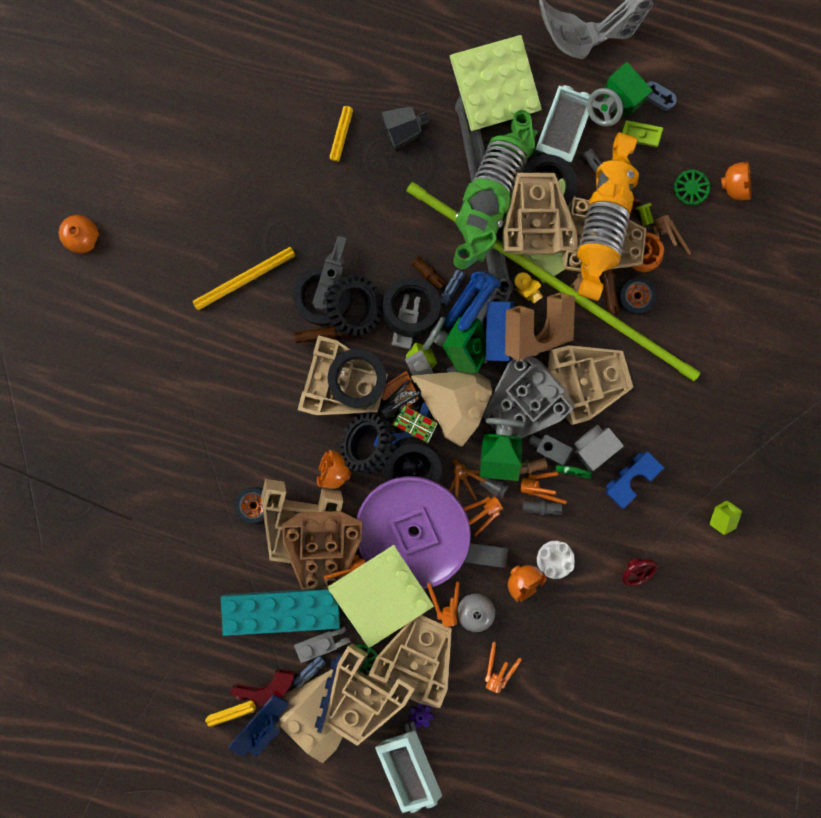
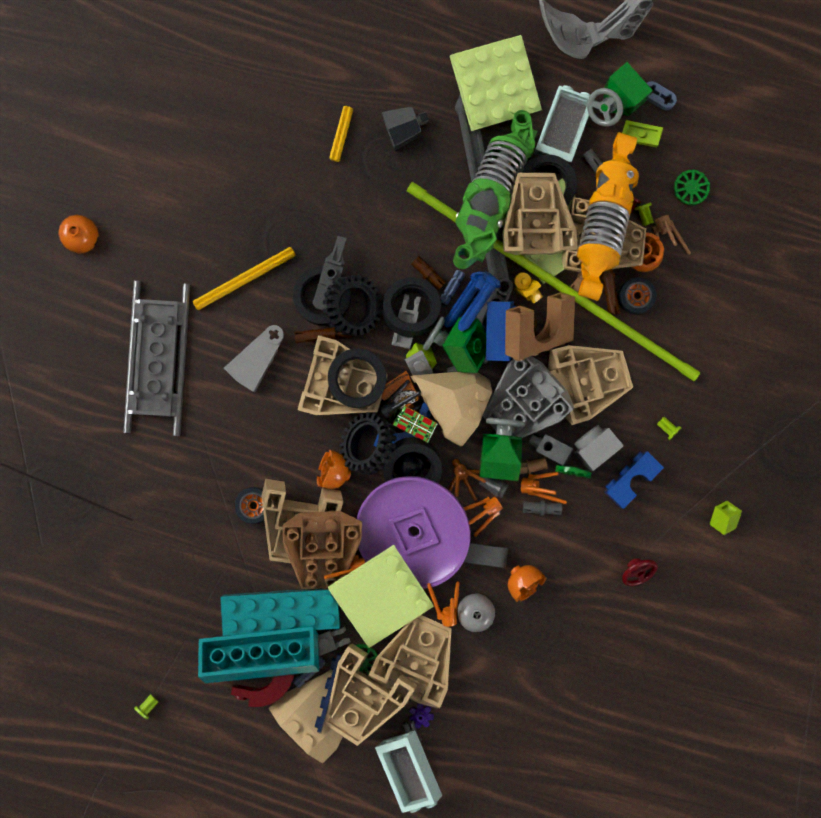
yellow axle [205,701,256,727] -> none
dark blue bracket [228,694,289,757] -> none
orange plant [485,642,522,693] -> none
white dish [537,541,575,579] -> none
orange cylinder [721,161,751,200] -> none
none -> flat silver piece [123,281,191,436]
none -> lime piece [134,694,159,720]
none -> teal brick [198,627,319,683]
none -> light grey piece [224,325,284,392]
none -> lime piece [657,417,681,440]

